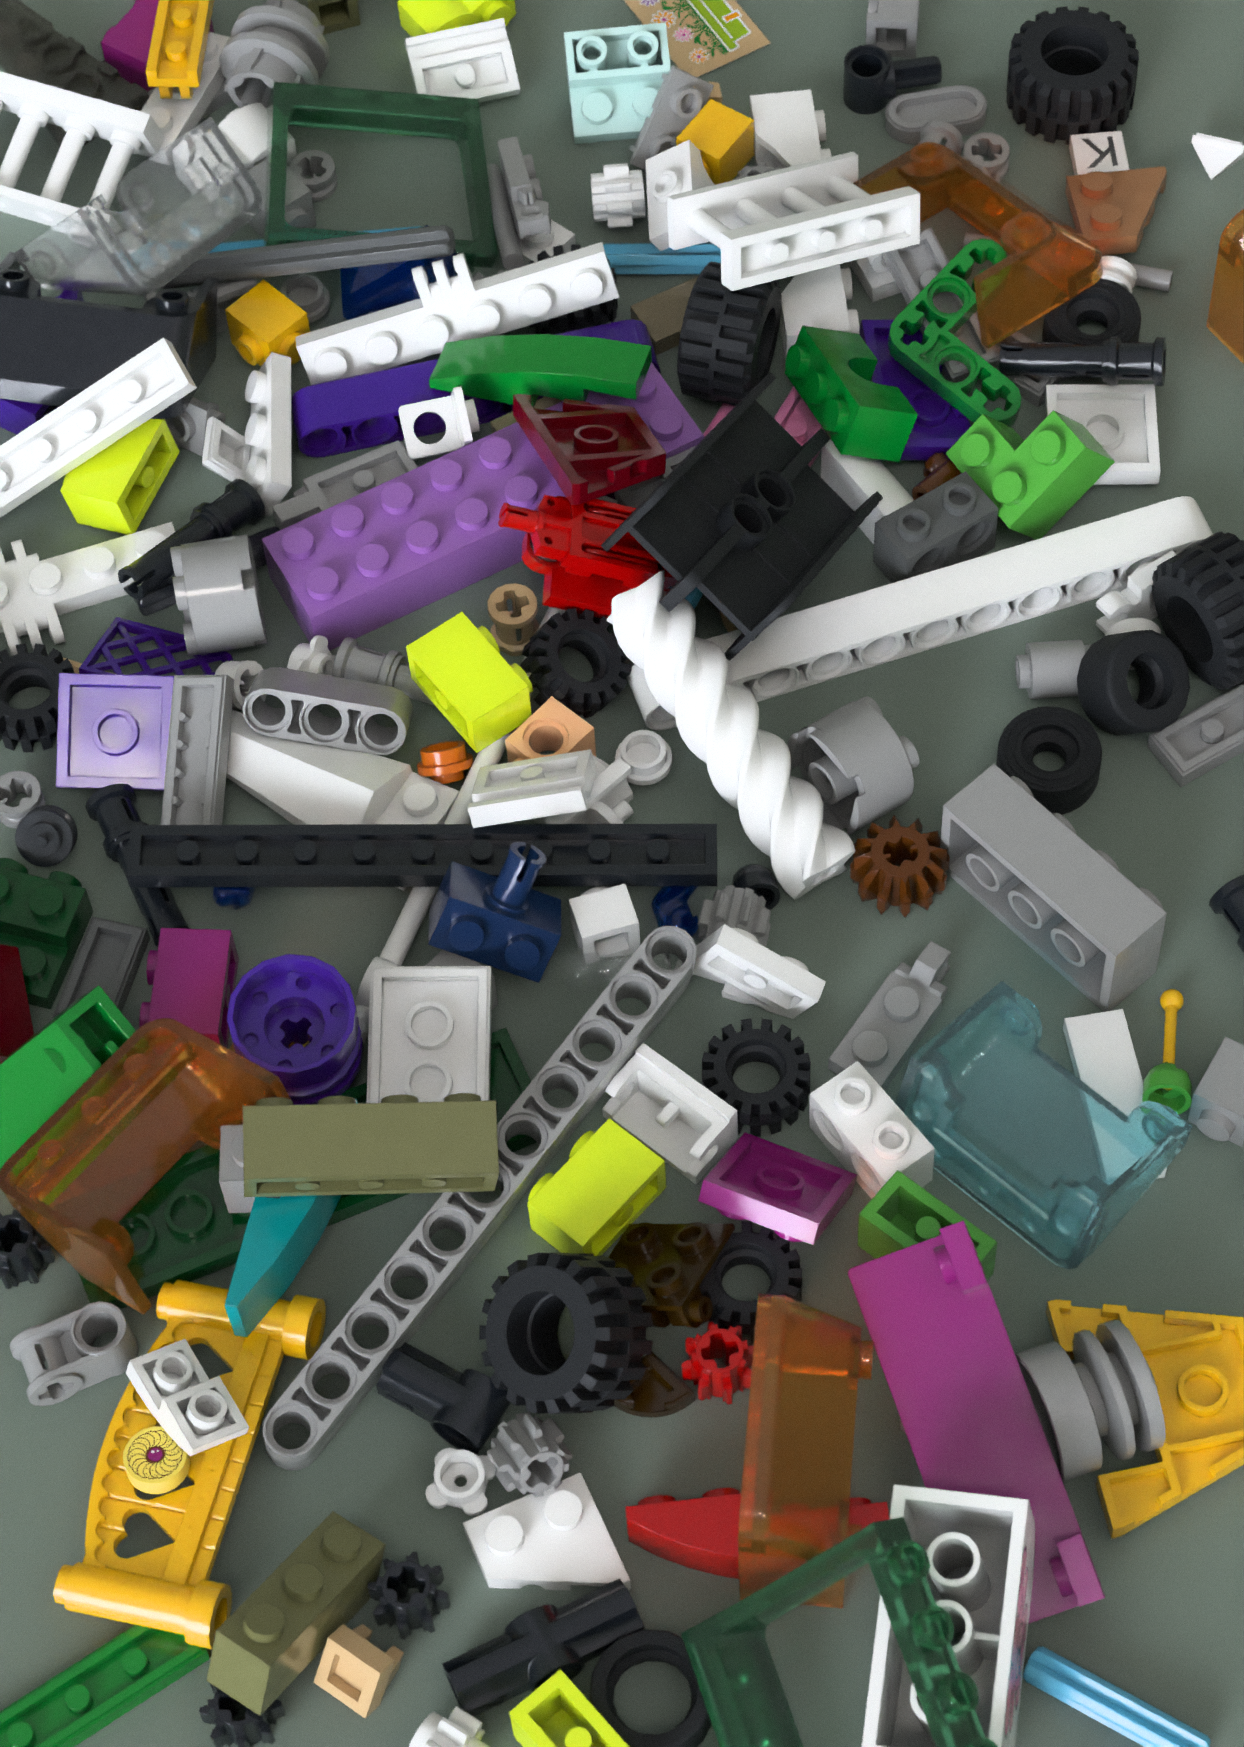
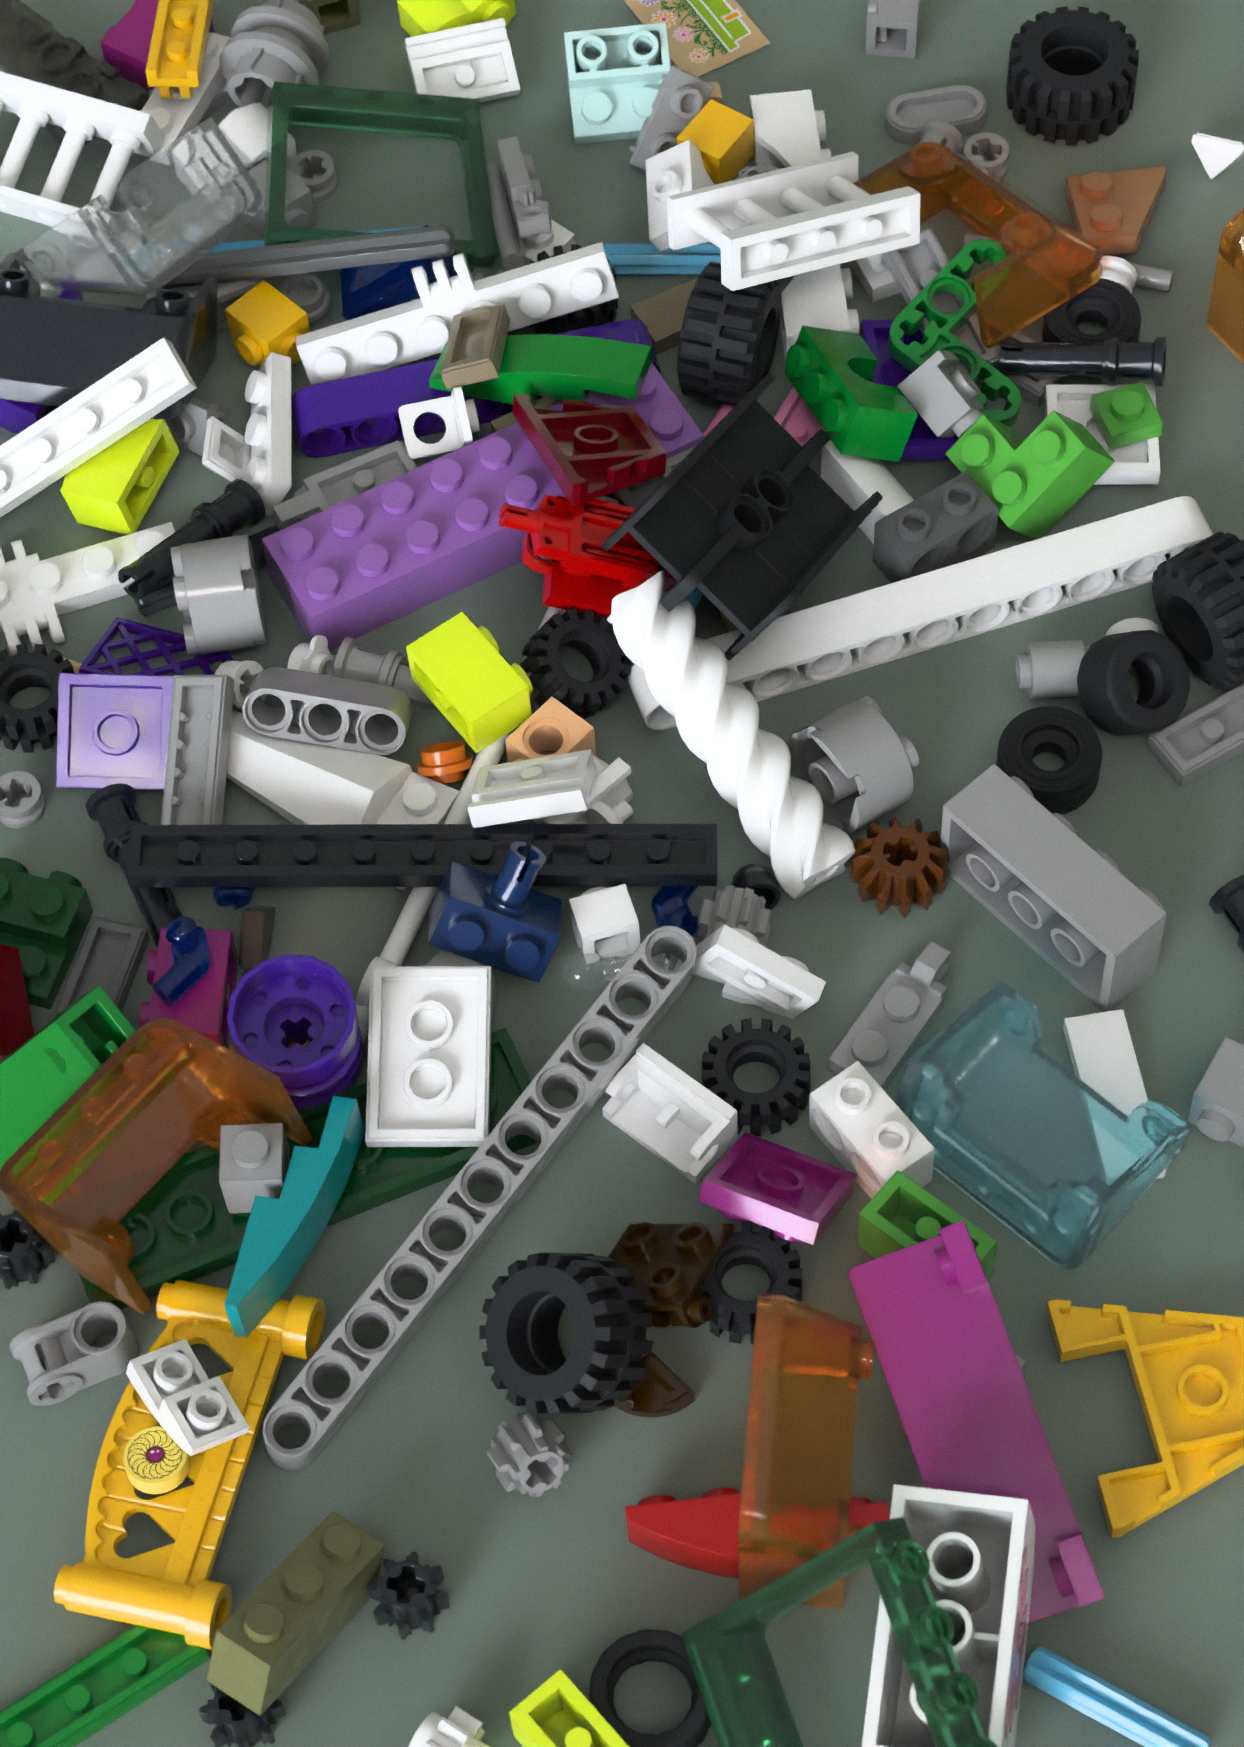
black wheel [15,805,78,867] -> none
olive brick [243,1093,499,1197] -> none
tan tile [313,1624,404,1719] -> none
black piece [376,1342,511,1454] -> none
white plate [425,1448,496,1516] -> none
black piece [442,1579,645,1717] -> none
white wing [463,1472,631,1591] -> none
tan bush [487,583,540,656] -> none
neon yellow brick [527,1118,666,1256] -> none
white gear [590,163,646,228] -> none
white plate [615,730,672,786] -> none
red gear [681,1321,759,1405] -> none
black axle [843,45,942,114] -> none
reddish brown arm [912,452,962,500] -> none
light grey wheel [1015,1320,1166,1482] -> none
white tile [1069,131,1129,175] -> none
white plate [1096,550,1177,635] -> none
bright green hinge [1142,989,1192,1116] -> none
none -> clear blue arm [152,917,211,1007]
none -> dark brown tile [239,906,275,969]
none -> dark tan tile [440,304,510,389]
none -> light grey brick [897,350,985,438]
none -> bright green plate [1090,381,1163,450]

